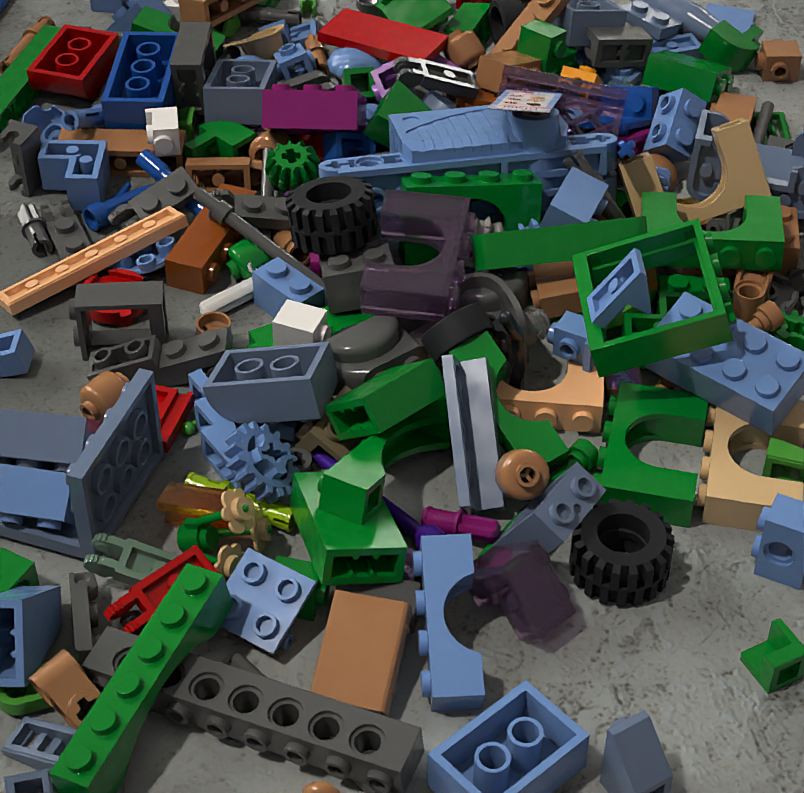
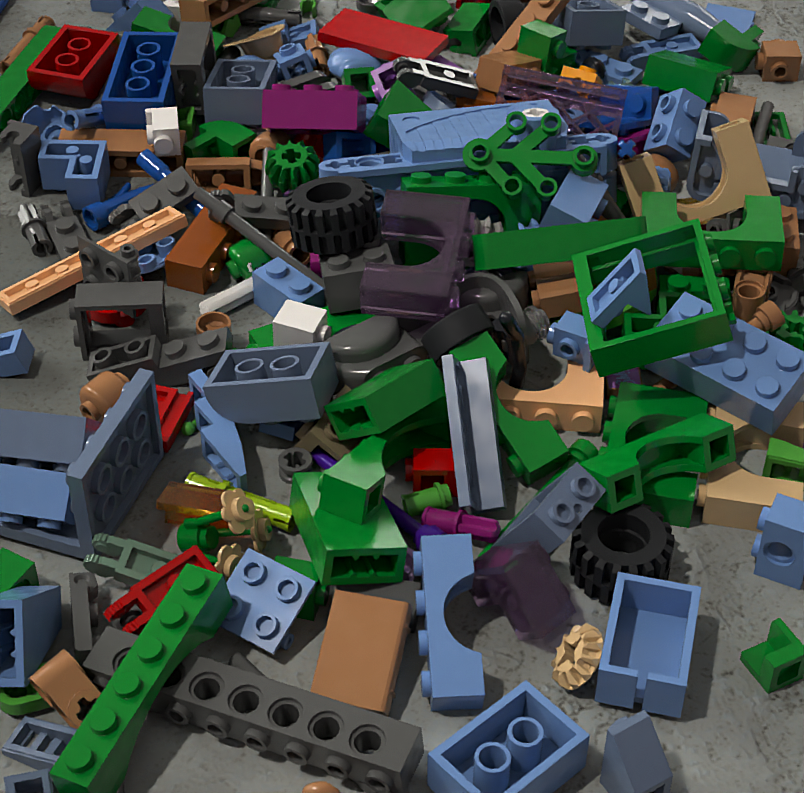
medium blue gear [223,421,301,504] -> none
medium nougat head [443,29,486,72] -> none
sticker [487,90,563,113] -> none
medium nougat head [495,449,550,501] -> none
dark grey hinge [584,26,653,68] -> none
none -> dark grey hinge [77,234,142,318]
none -> bright green pin [401,482,453,517]
none -> red brick [405,444,458,497]
none -> green plant [462,111,598,201]
none -> tan gear [551,623,603,690]
none -> green arch [579,413,736,514]
none -> medium blue piece [594,572,701,718]

